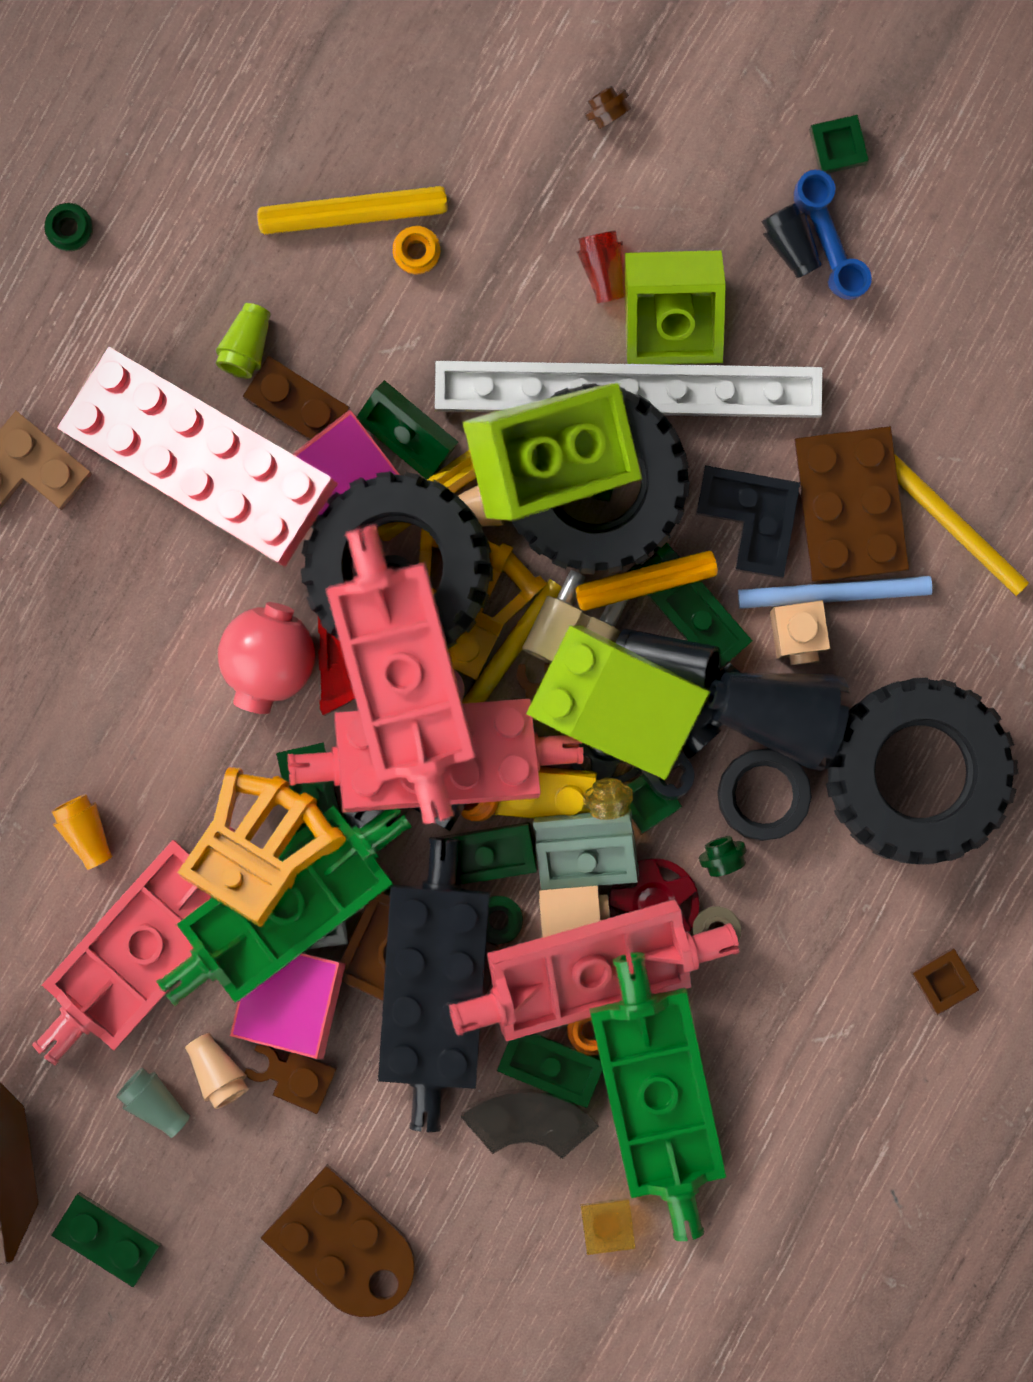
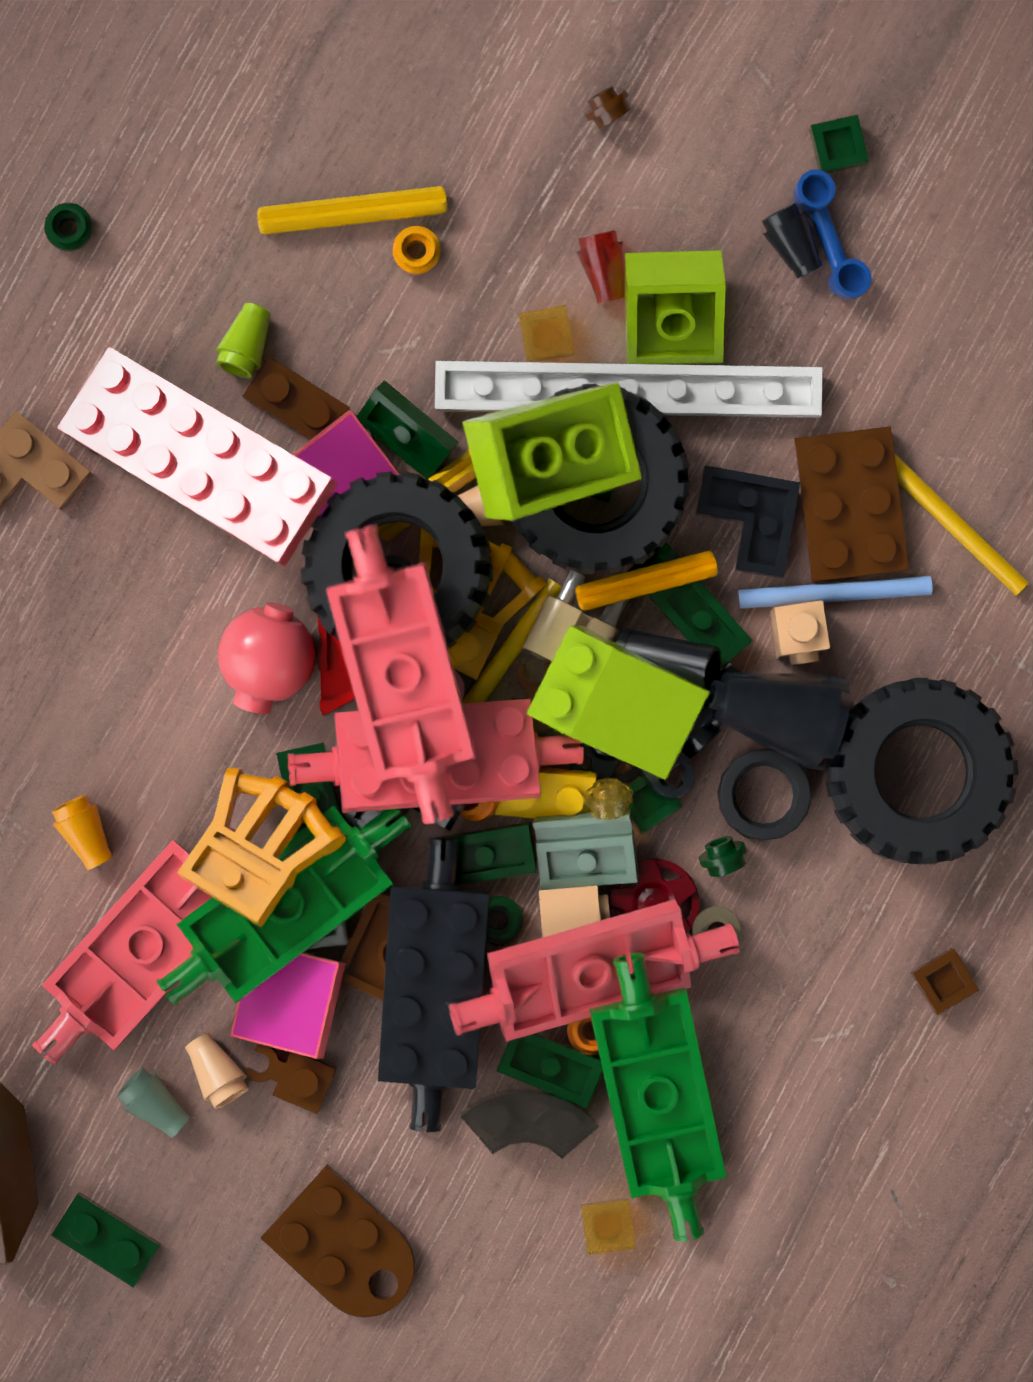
none -> clear yellow plate [518,305,574,362]

